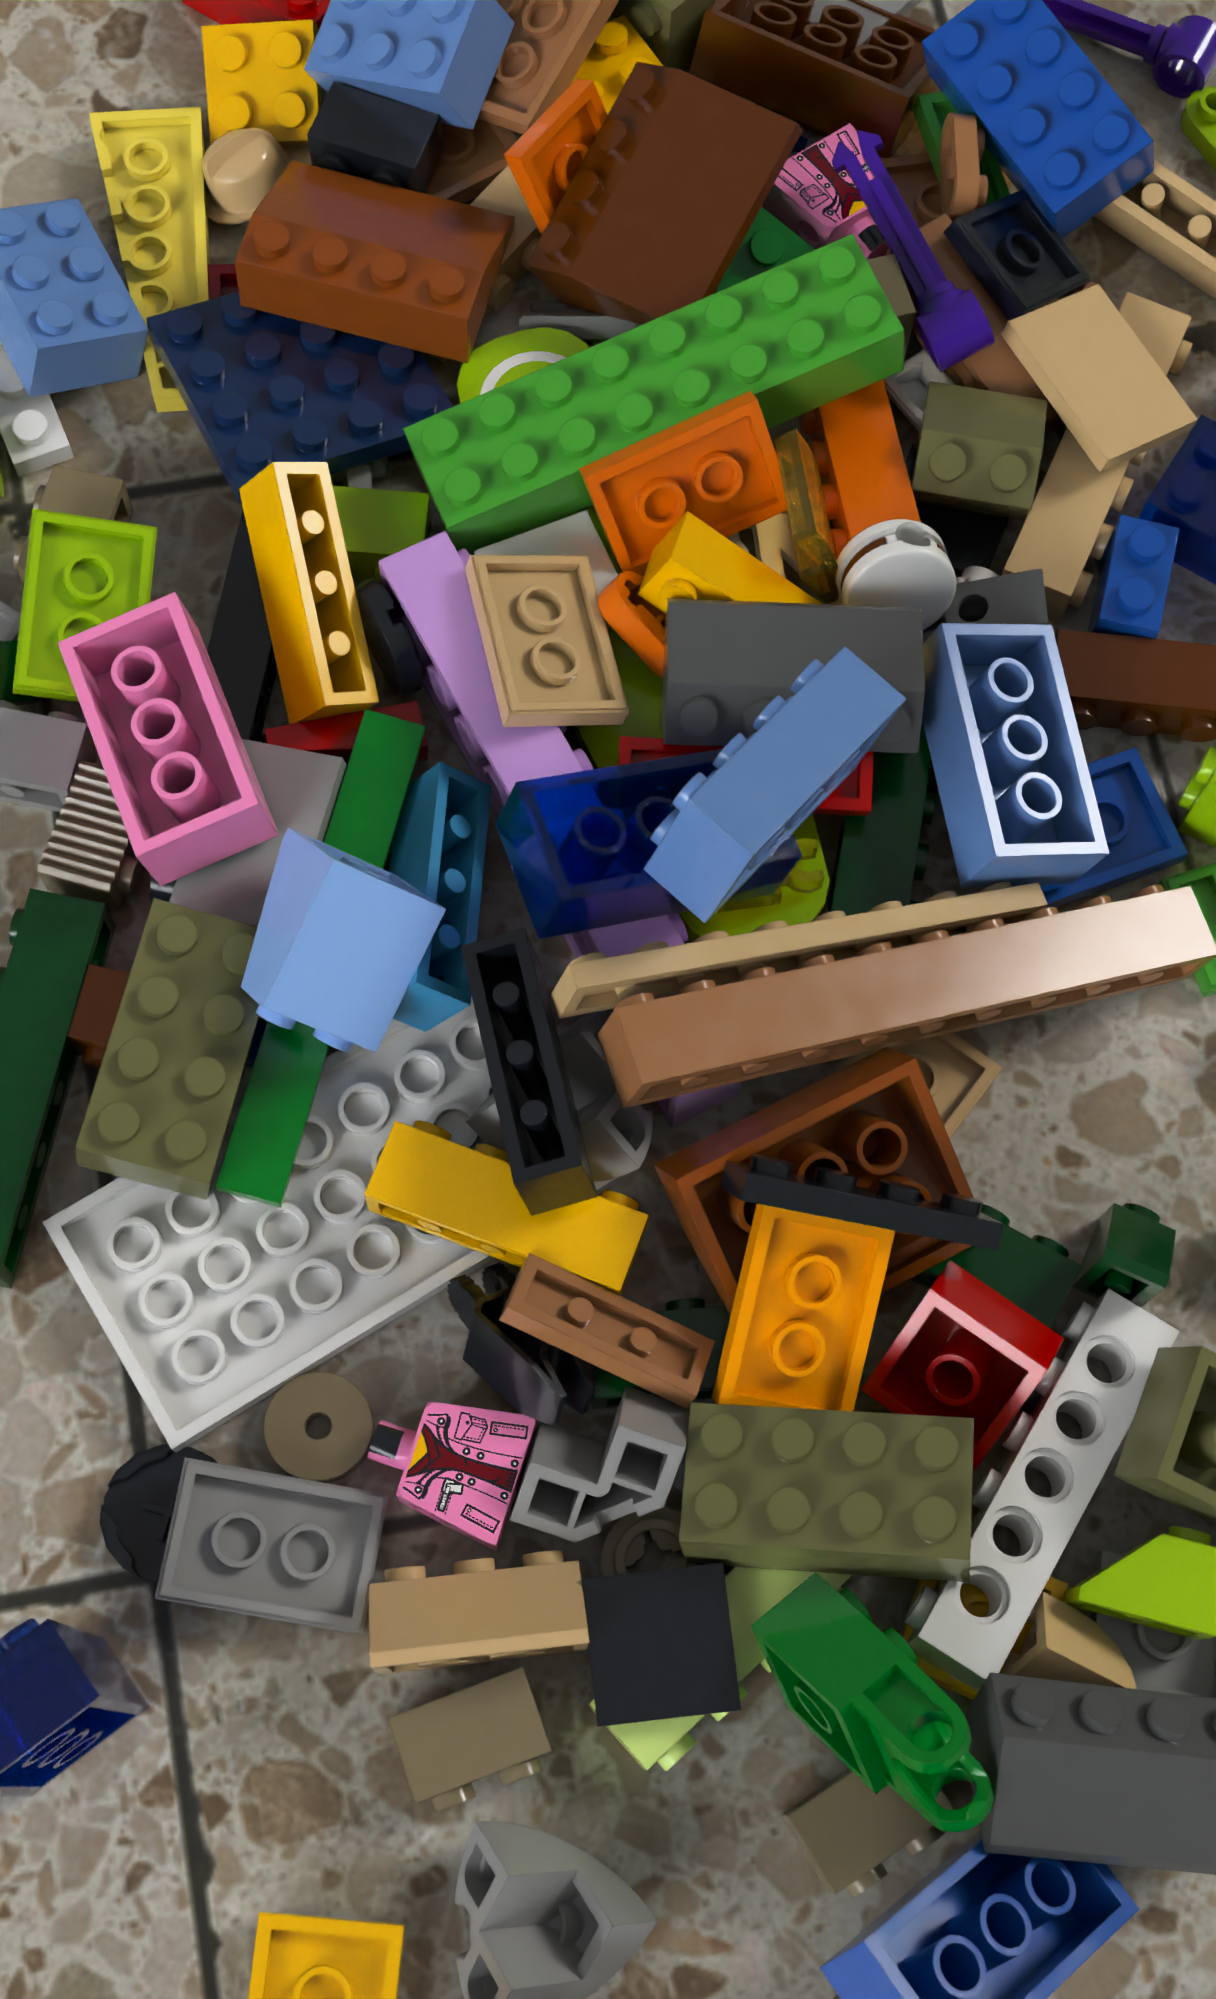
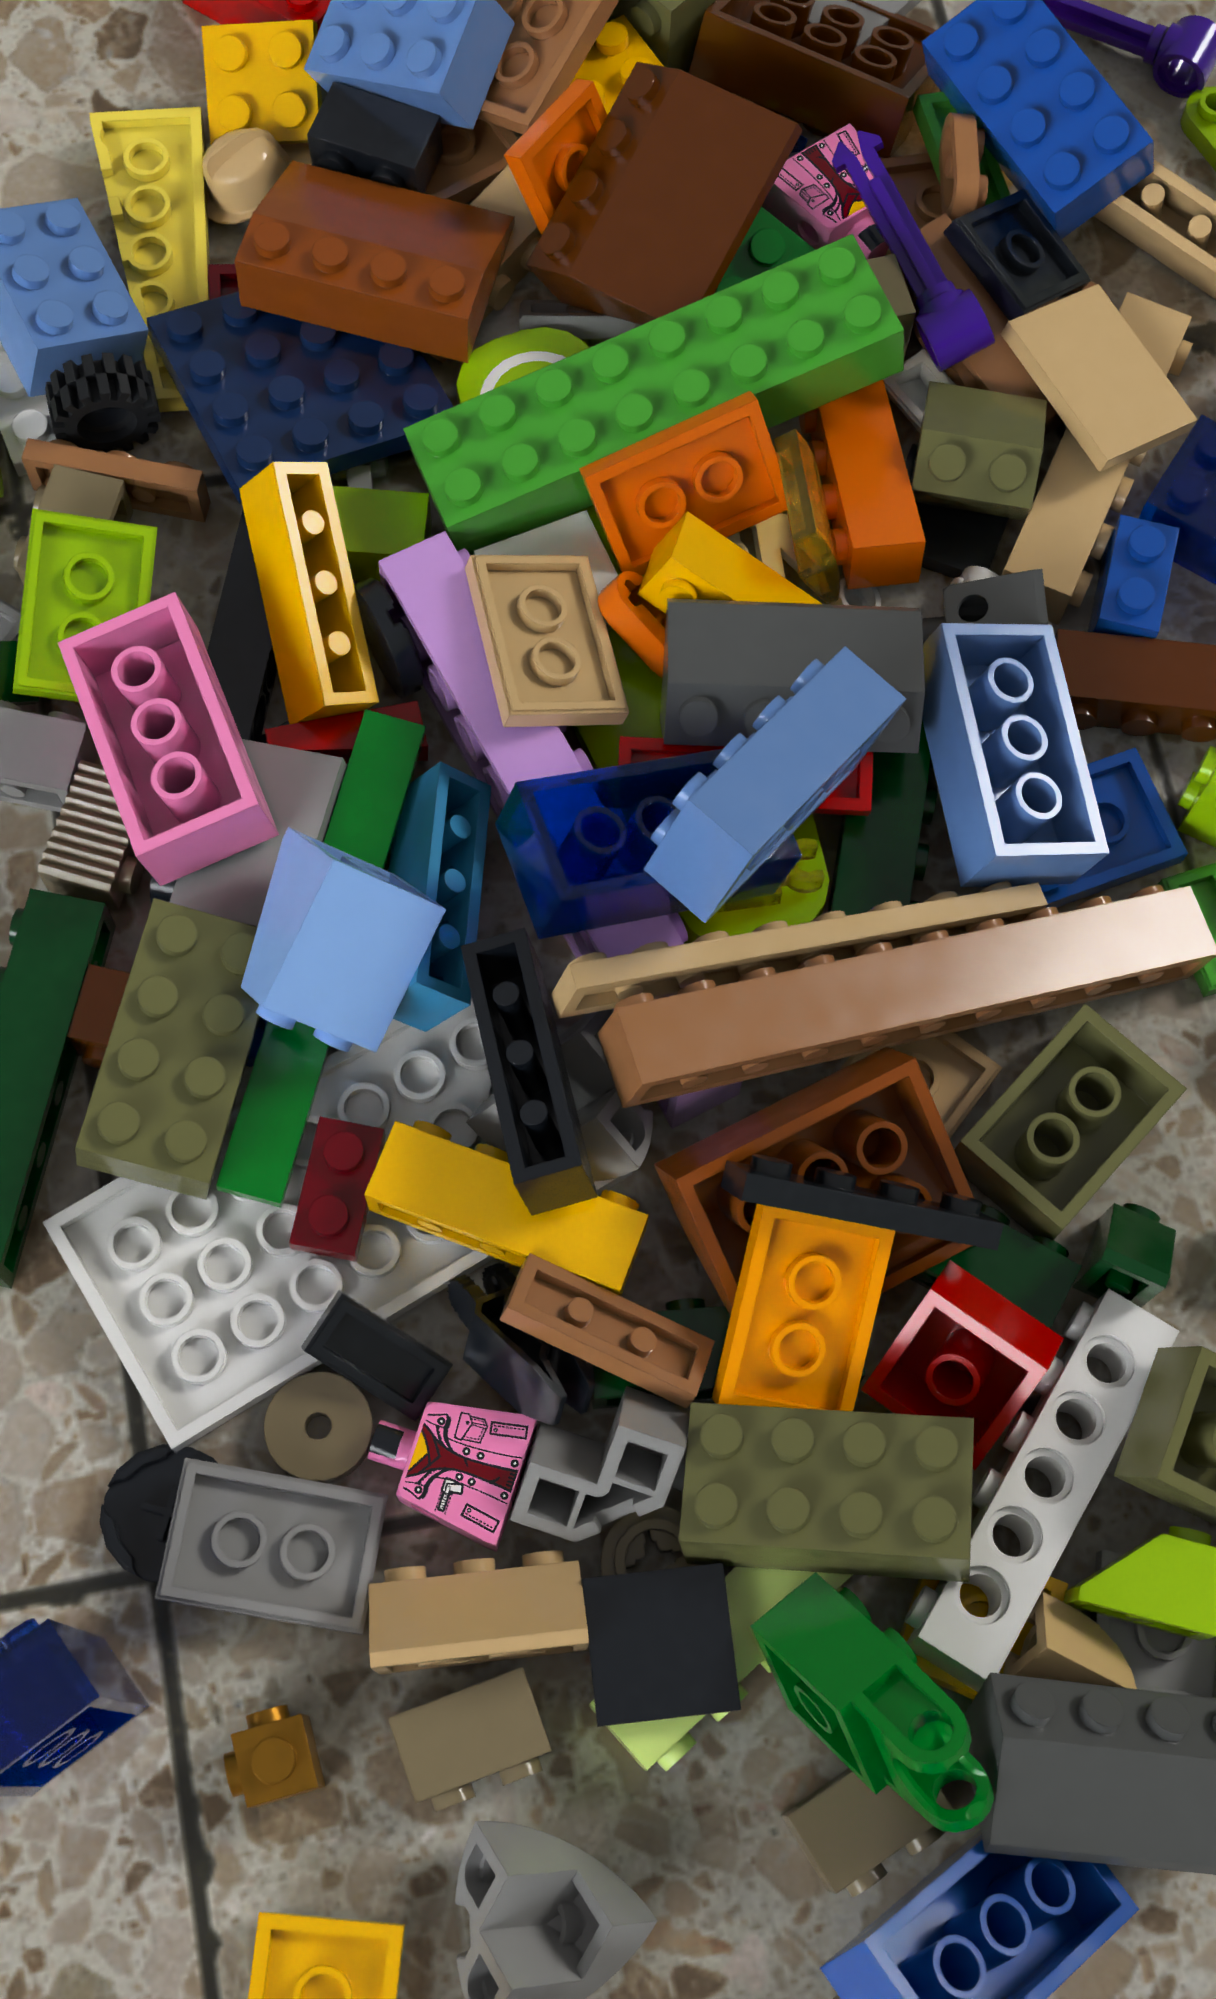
white head [835,519,957,630] -> none
none -> medium nougat plate [21,438,211,522]
none -> black tyre [45,352,161,453]
none -> pearl gold brick [223,1704,326,1808]
none -> dark red plate [289,1116,386,1262]
none -> black tile [301,1290,453,1422]
none -> olive brick [954,1003,1187,1240]

